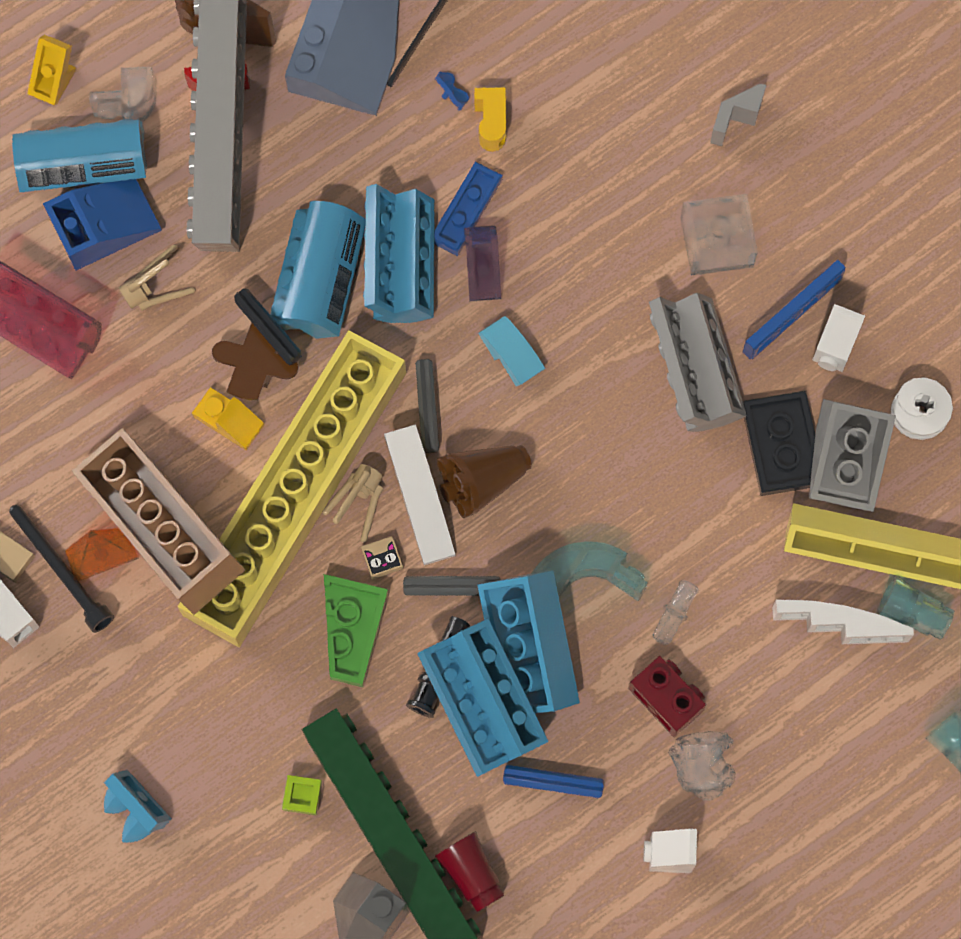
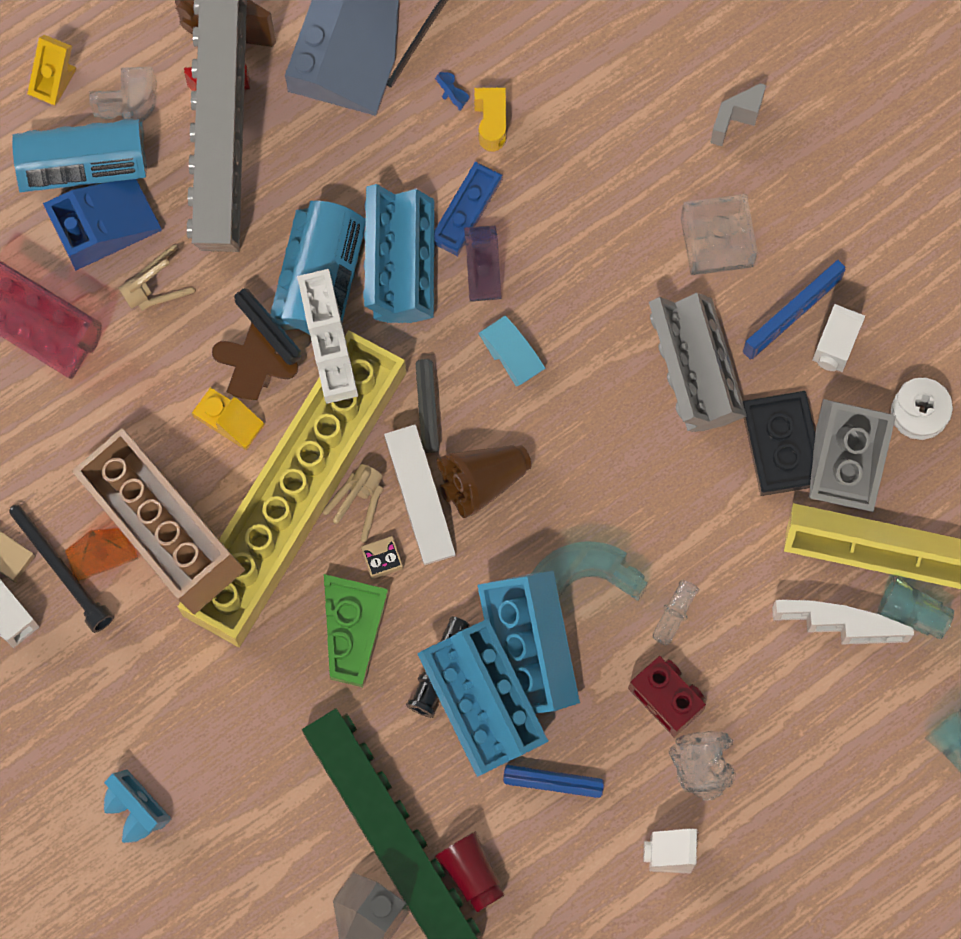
lime plate [282,775,322,816] -> none
dark grey axle [403,576,501,596] -> none
none -> white slope [297,269,358,404]

